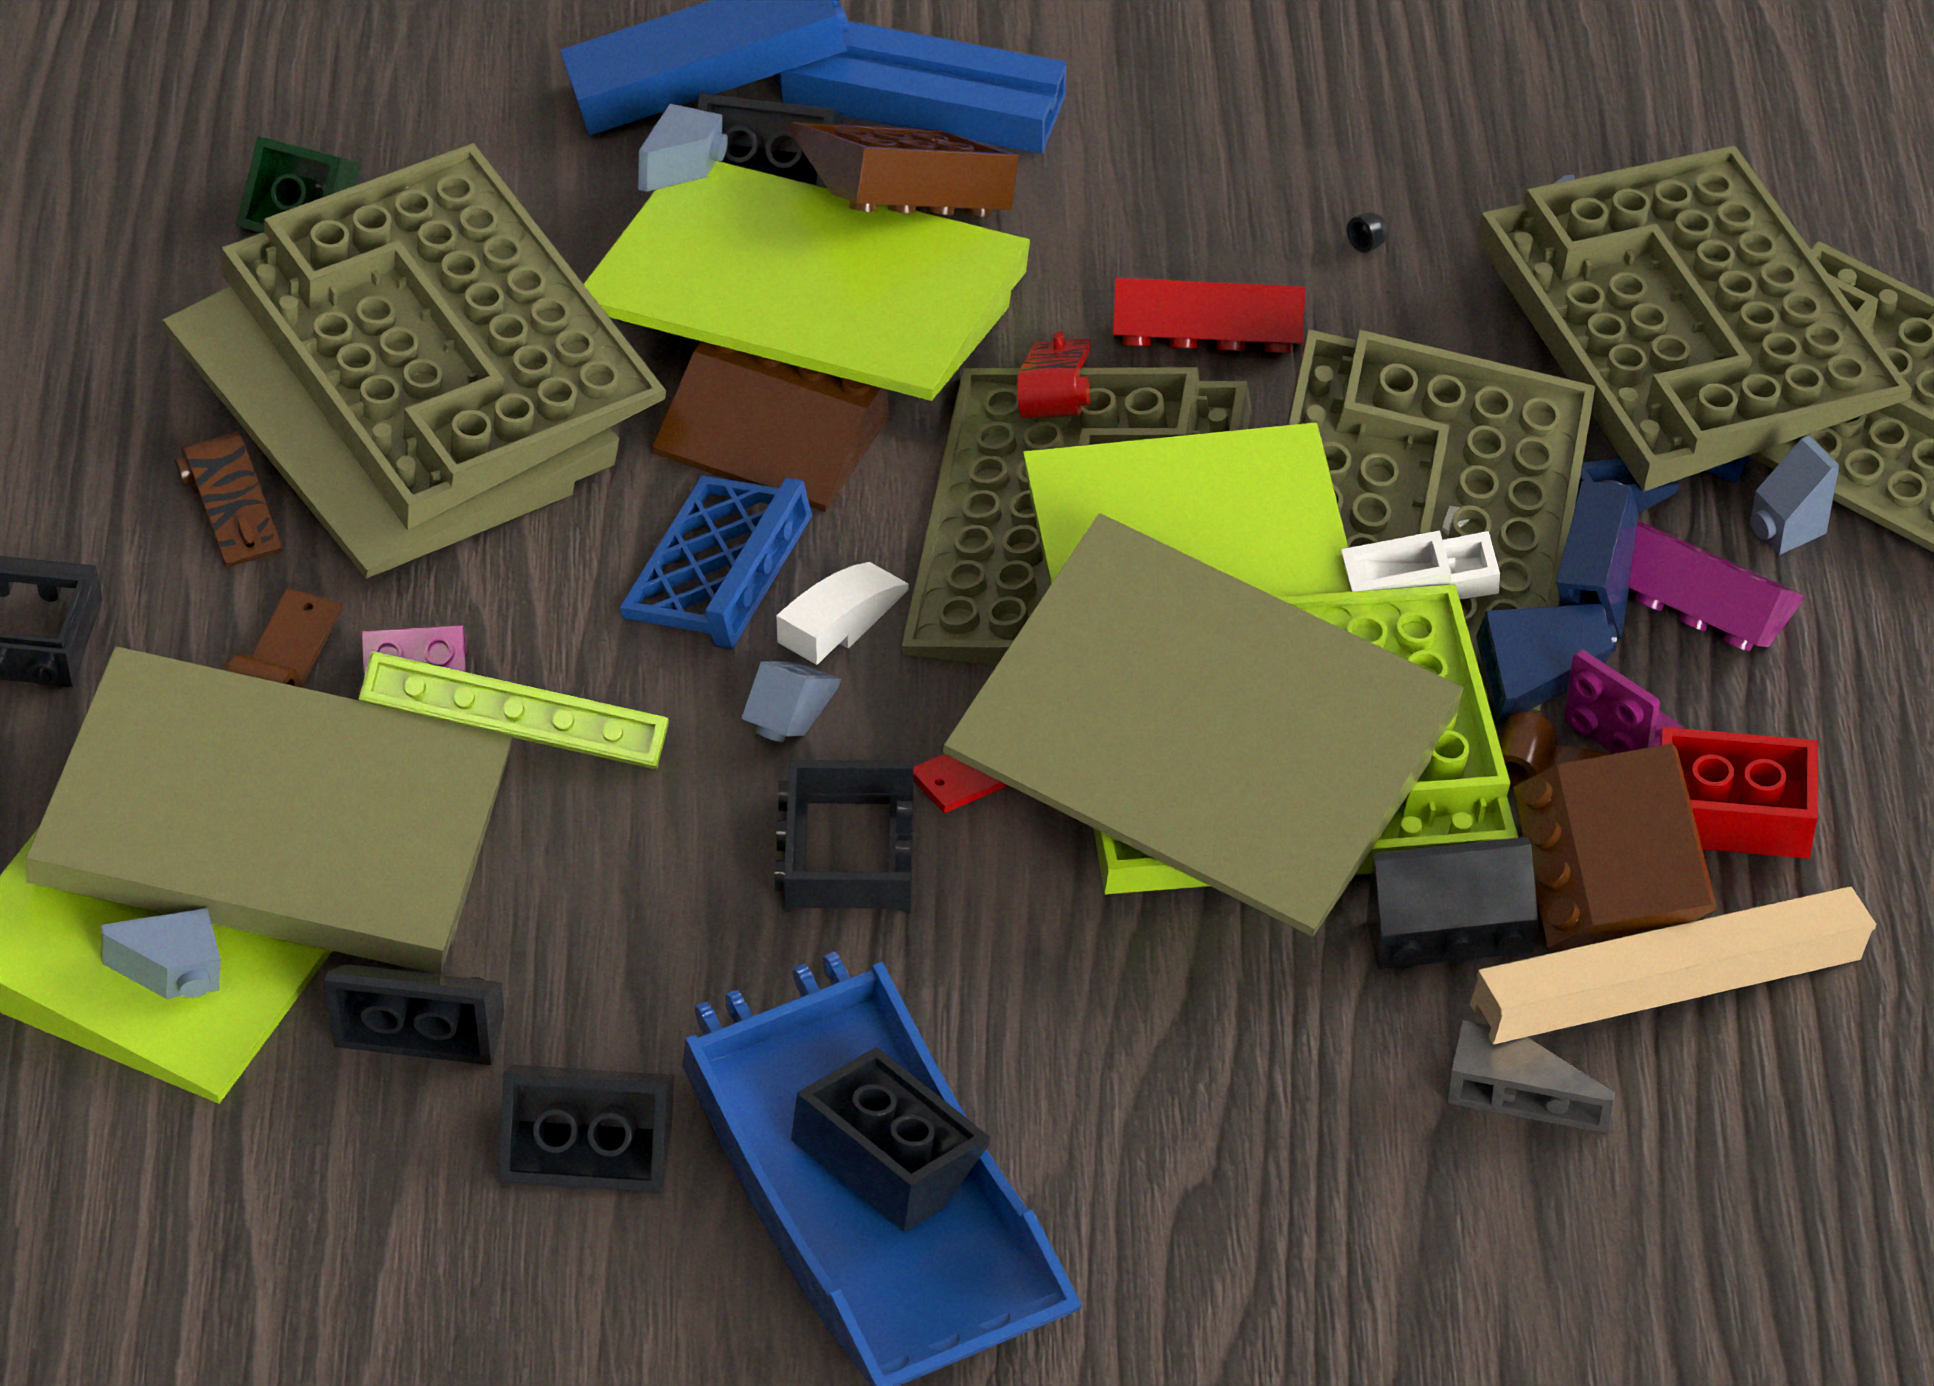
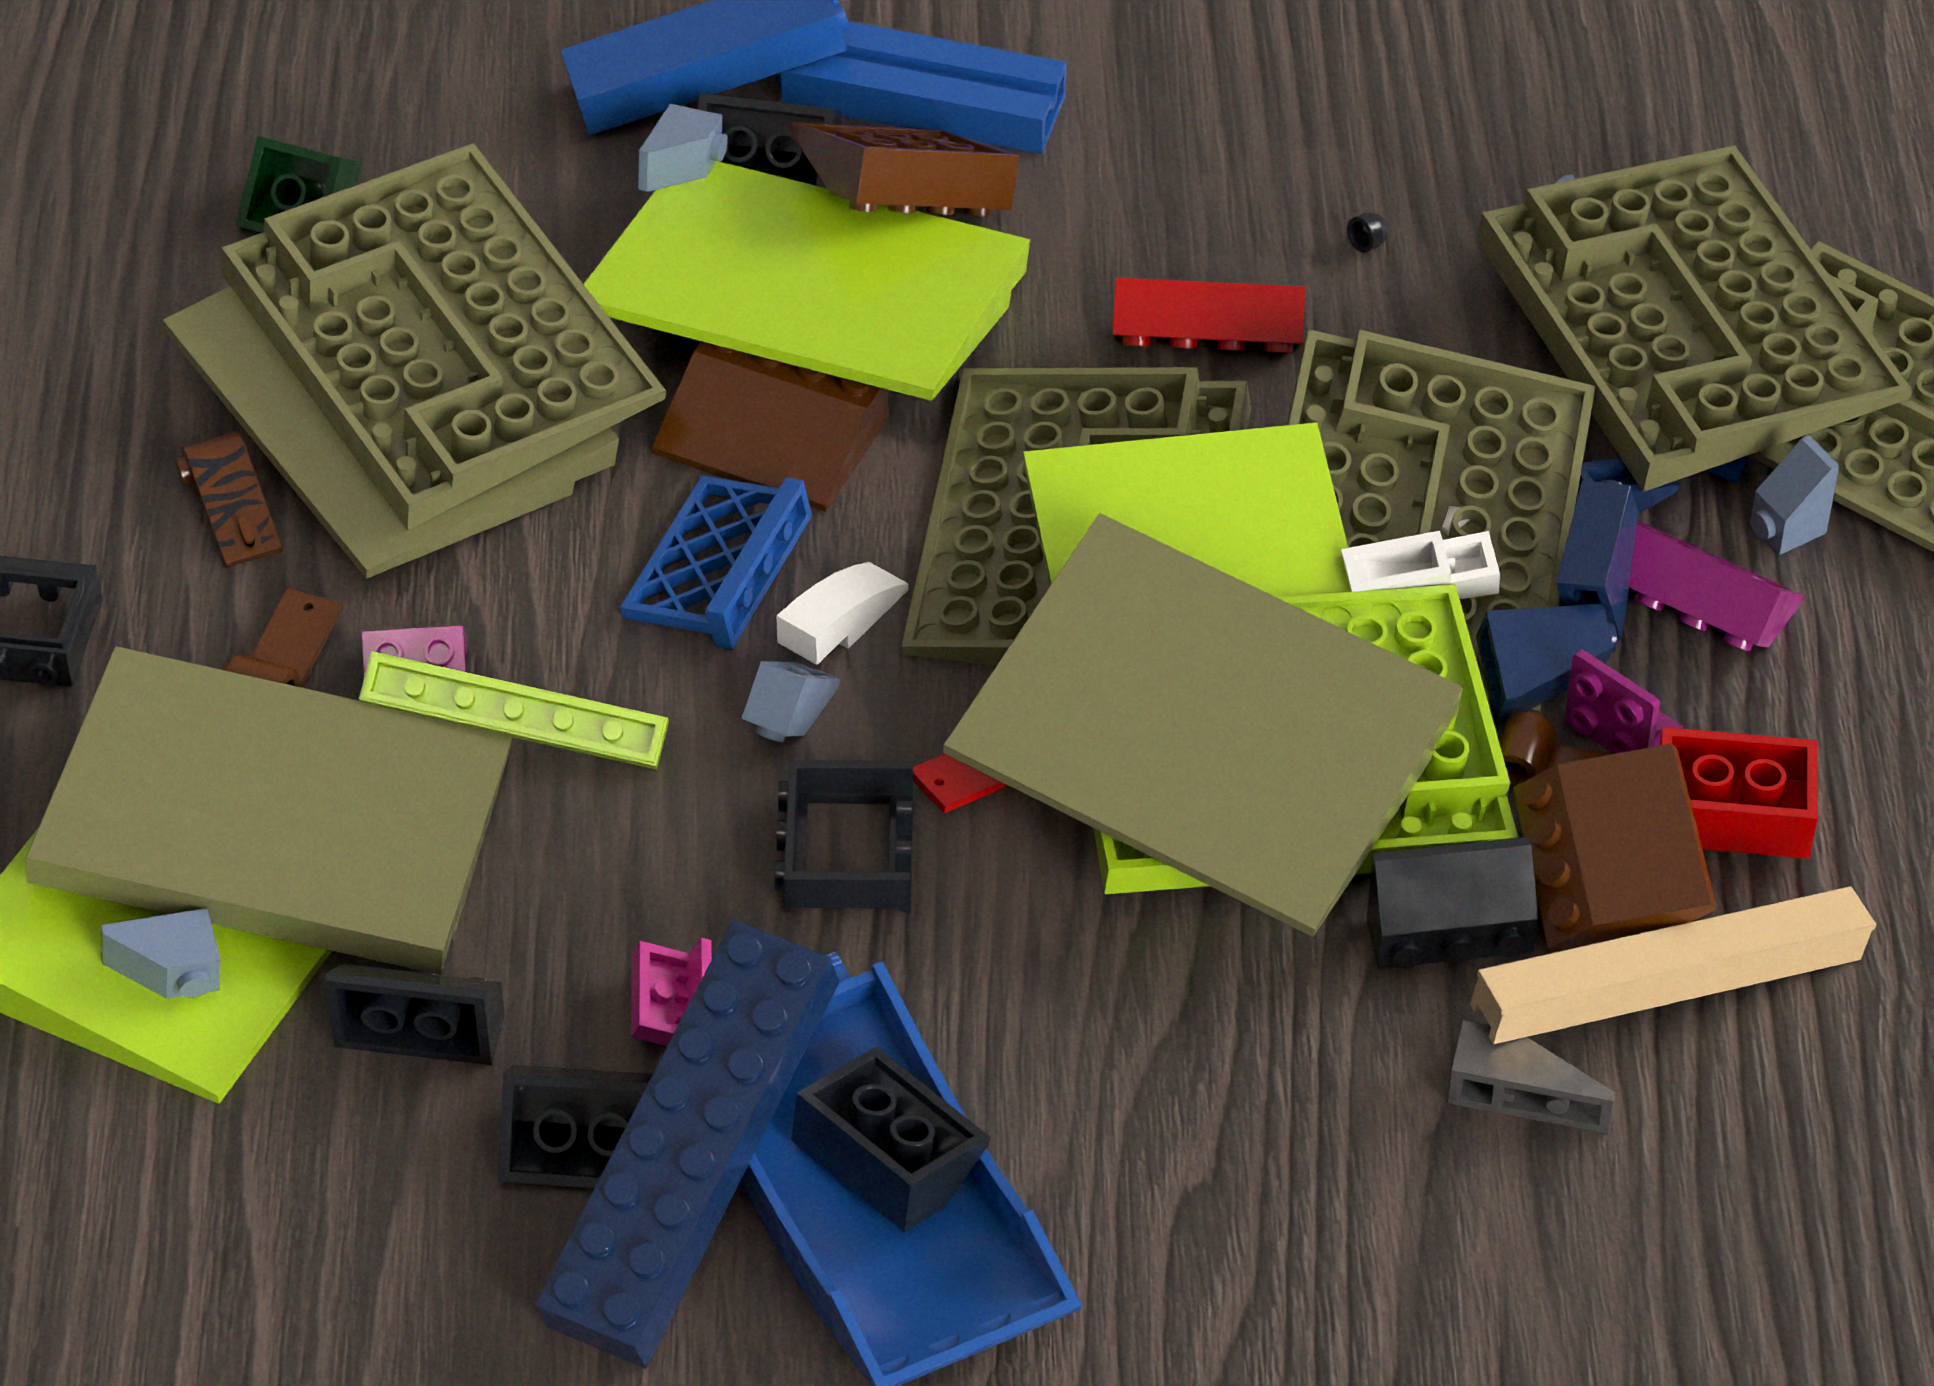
red door [1017,331,1091,419] -> none
none -> dark blue brick [535,919,839,1369]
none -> dark pink bracket [631,937,711,1046]

